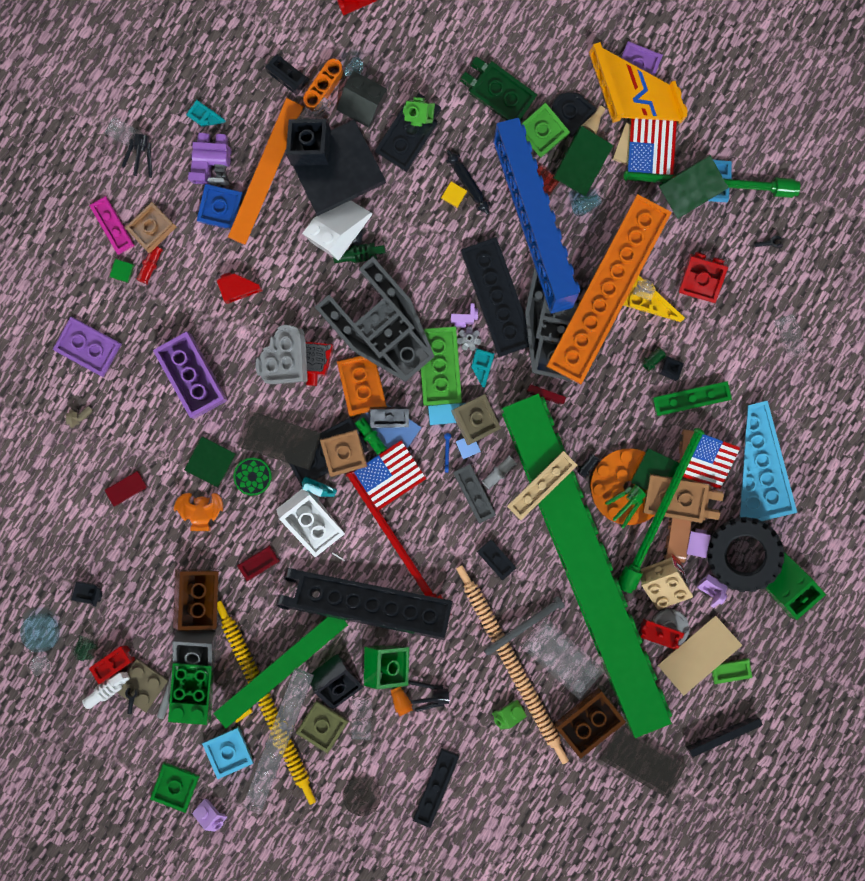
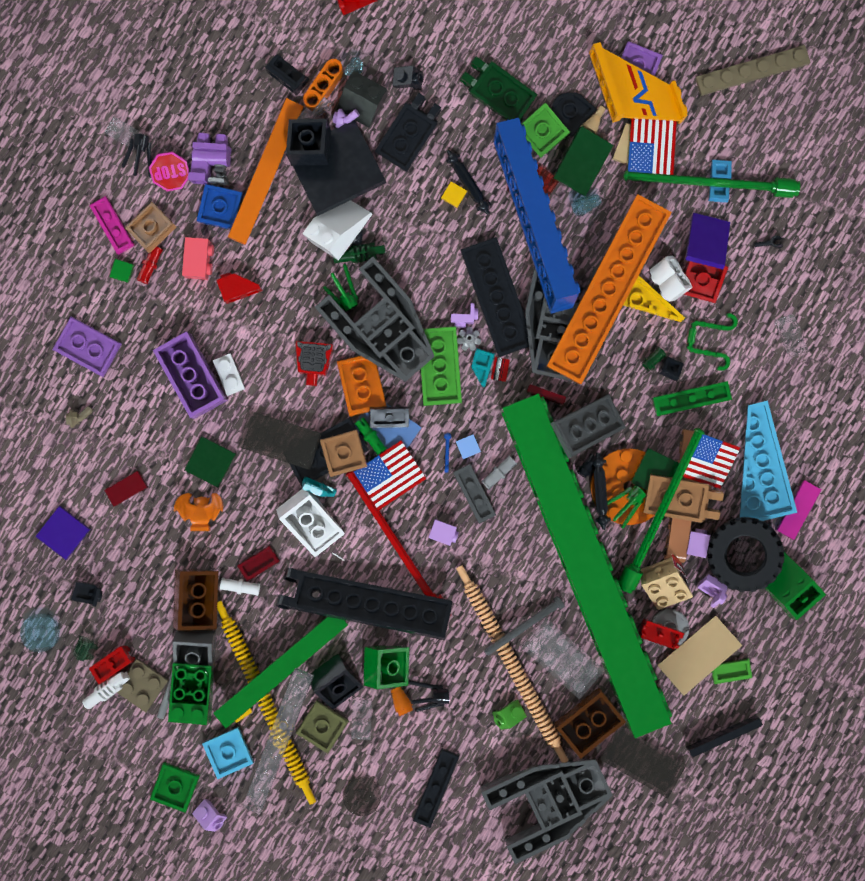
clear plate [29,655,54,676] -> none
black hand [125,688,139,714] -> none
teal tile [186,100,226,127] -> none
tile [233,458,272,496] -> none
light grey plate [255,325,308,384] -> none
bright green brick [403,97,435,126] -> none
medium azure tile [428,403,465,425] -> none
dark tan plate [451,394,501,445] -> none
black plate [477,539,516,581] -> none
tan plate [507,451,578,521] -> none
clear plate [633,280,656,301] -> none
dark green tile [659,154,728,219] -> none
none -> dark purple tile [35,506,91,560]
none -> piece [149,151,190,191]
none -> coral brick [182,237,214,280]
none -> white plate [213,353,245,396]
none -> white pin [220,578,260,596]
none -> green plant [323,264,359,312]
none -> lavender plate [333,109,360,128]
none -> black bracket [392,66,424,90]
none -> lavender brick [428,519,459,546]
none -> dark grey wedge [480,759,613,864]
none -> sticker [491,357,510,382]
none -> dark grey tile [550,394,626,458]
none -> black wheel [591,452,611,530]
none -> white brick [650,256,692,302]
none -> dark purple tile [685,213,730,269]
none -> green piece [687,313,738,371]
none -> dark tan plate [695,45,811,96]
none -> dark pink tile [776,480,822,540]

